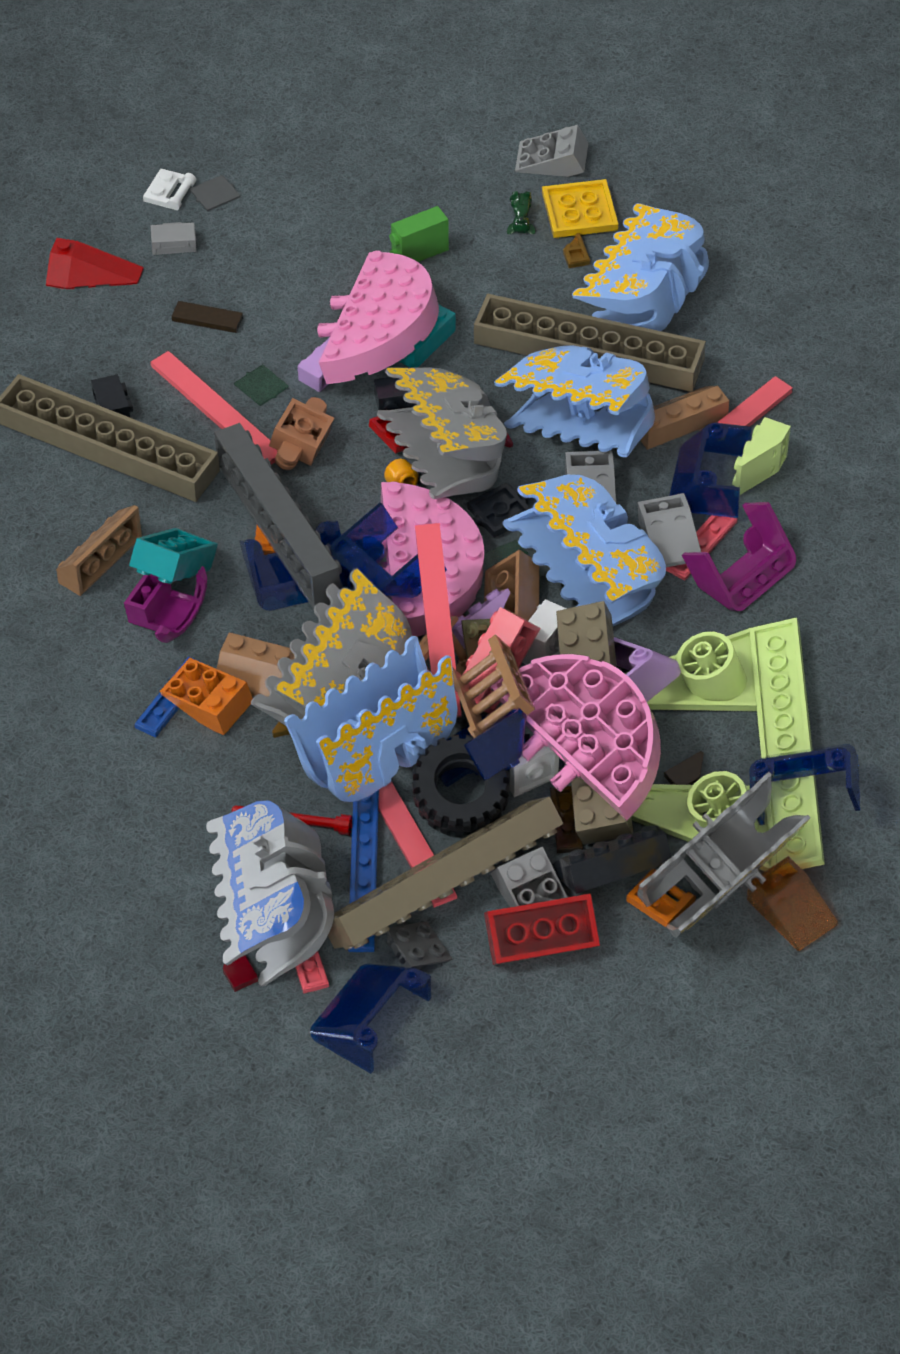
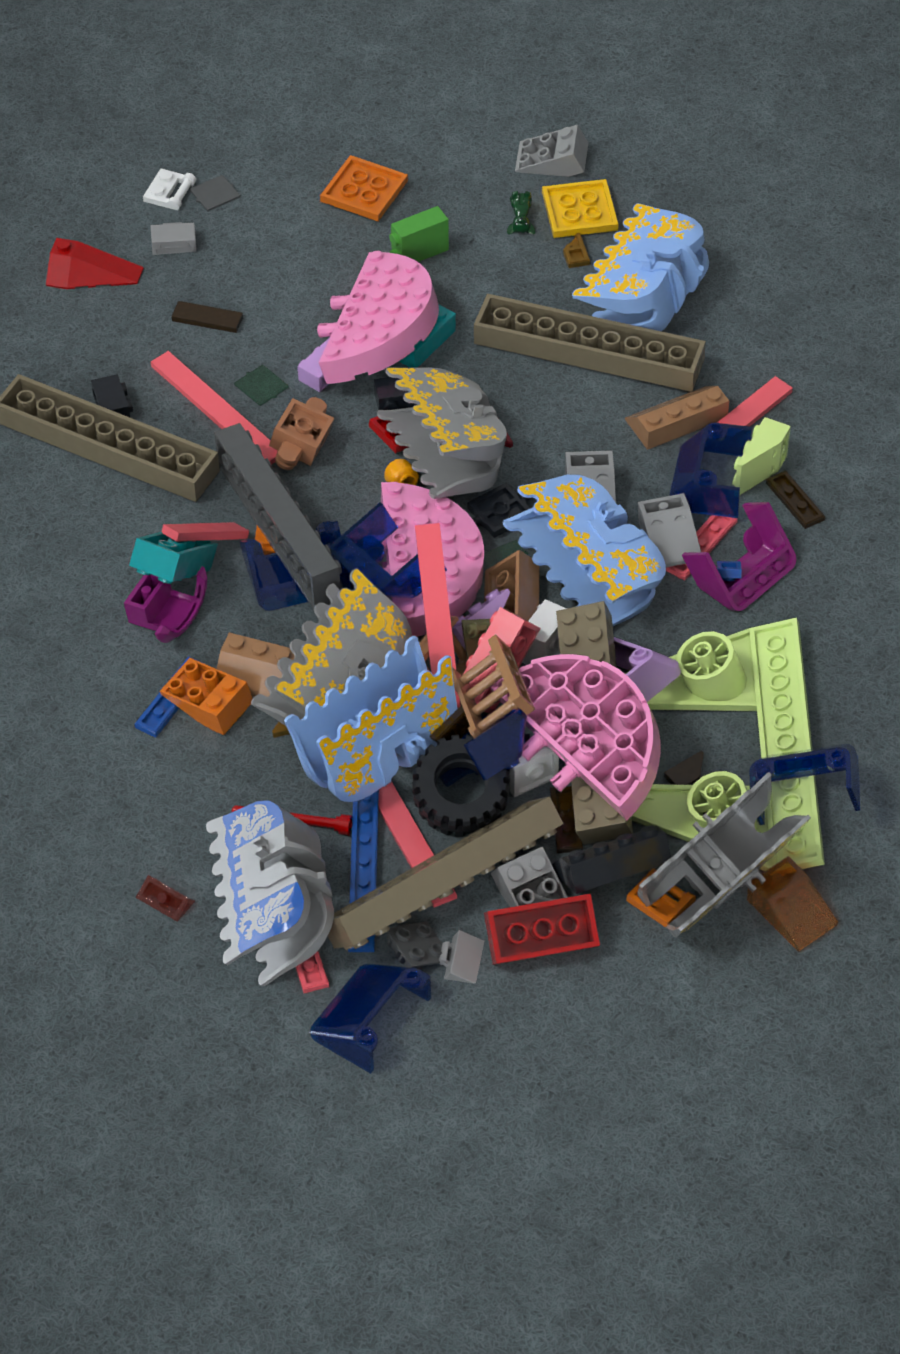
medium nougat slope [56,505,142,596] -> none
dark red tile [223,955,258,992] -> none
light blue animal [494,345,655,457] -> none
none -> clear red slope [136,875,195,922]
none -> coral tile [162,522,249,542]
none -> orange plate [320,155,408,221]
none -> dark brown tile [429,705,470,742]
none -> light grey piece [439,930,484,983]
none -> blue plate [717,561,742,581]
none -> dark brown tile [766,470,825,529]

